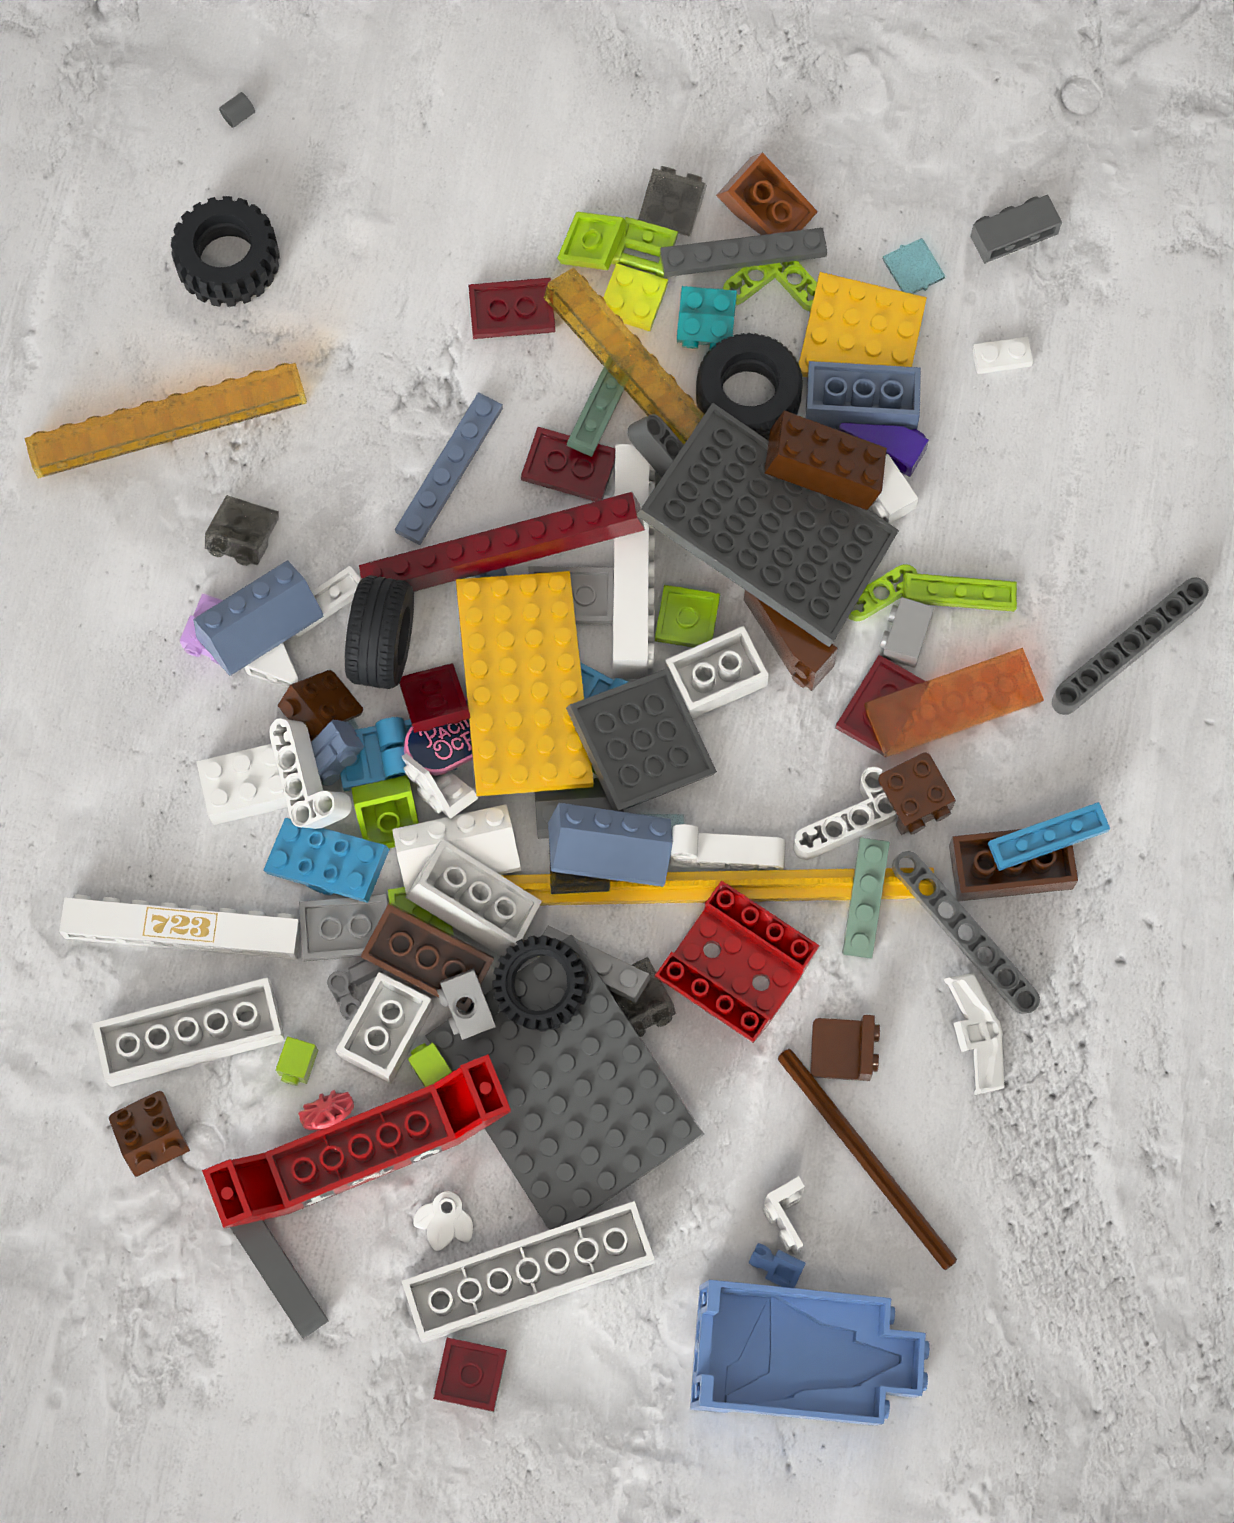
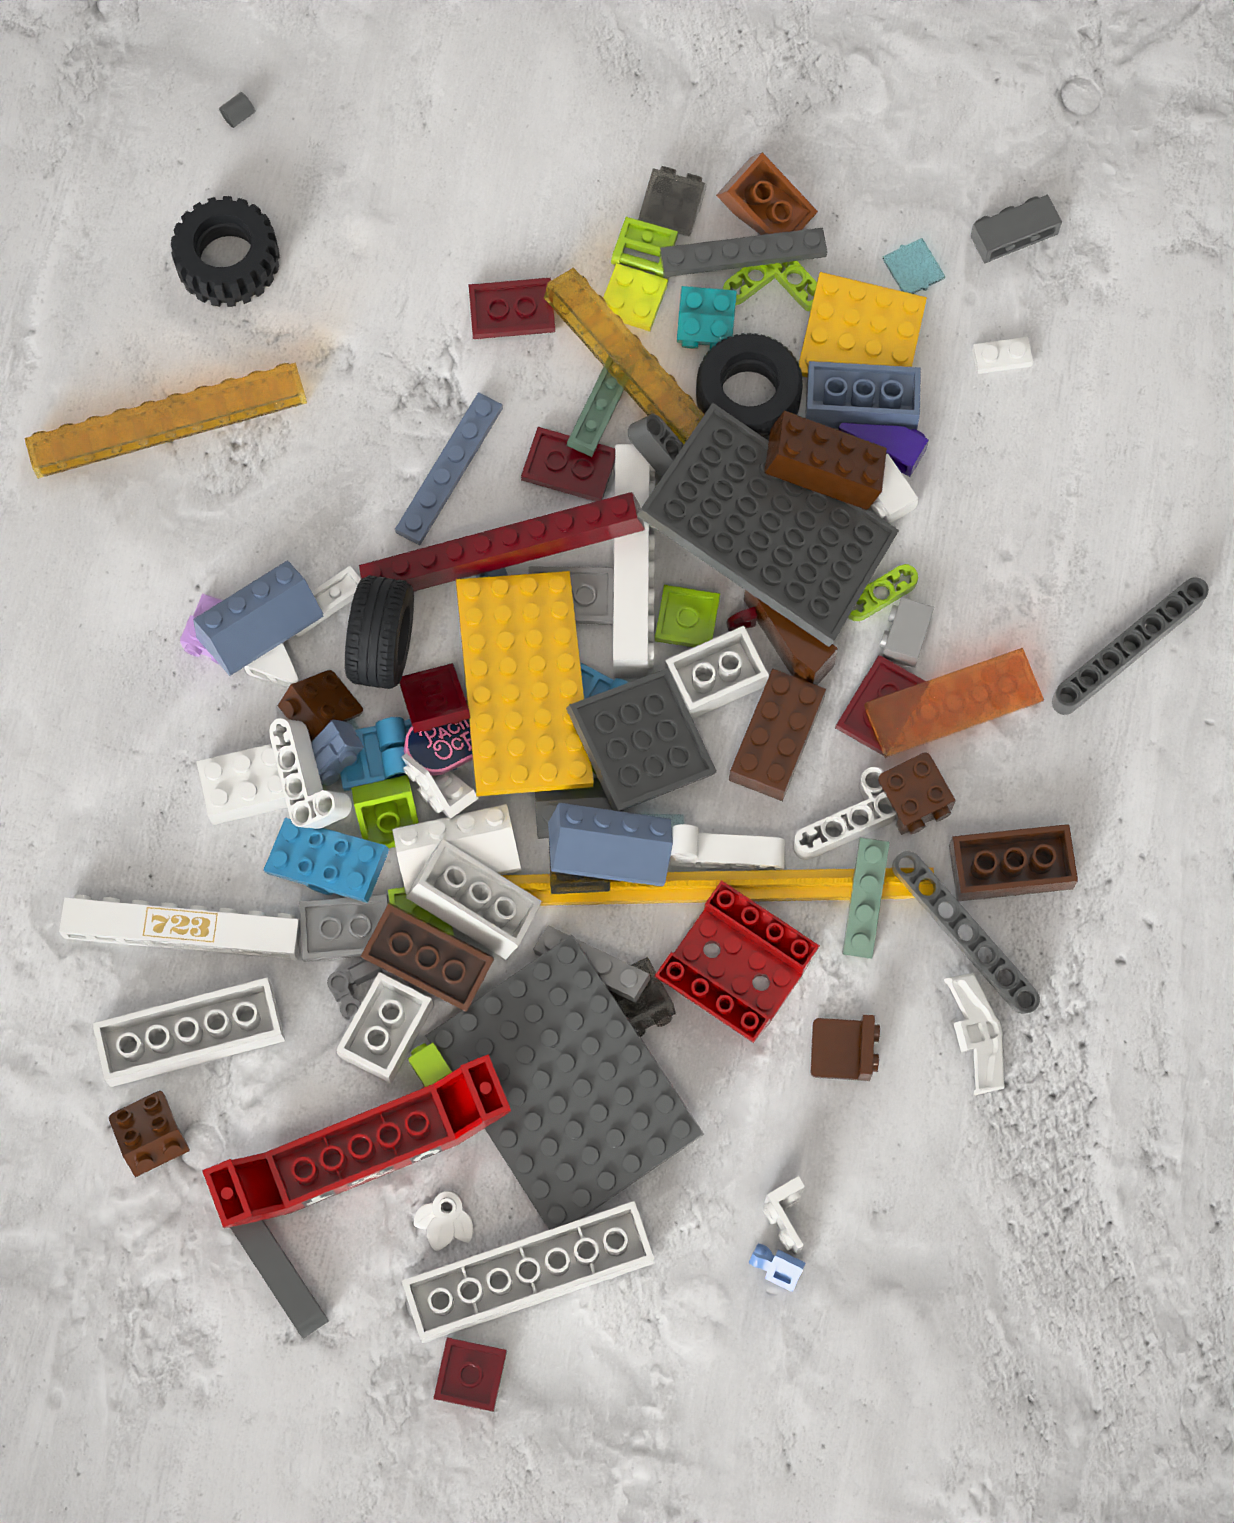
clear smoke plate [205,495,279,566] -> none
lime brick [275,1036,319,1086] -> none
coral wheel [298,1090,354,1130] -> none
light grey brick [437,968,496,1040] -> none
black tyre [492,935,589,1031] -> none
lime plate [557,211,627,270] -> none
medium blue panel [690,1280,930,1426] -> none
reddish brown axle [778,1049,957,1270] -> none
lime tile [903,573,1017,612] -> none
dark azure plate [988,802,1110,871] -> none
none -> dark red tile [726,607,757,631]
none -> reddish brown brick [729,668,826,802]

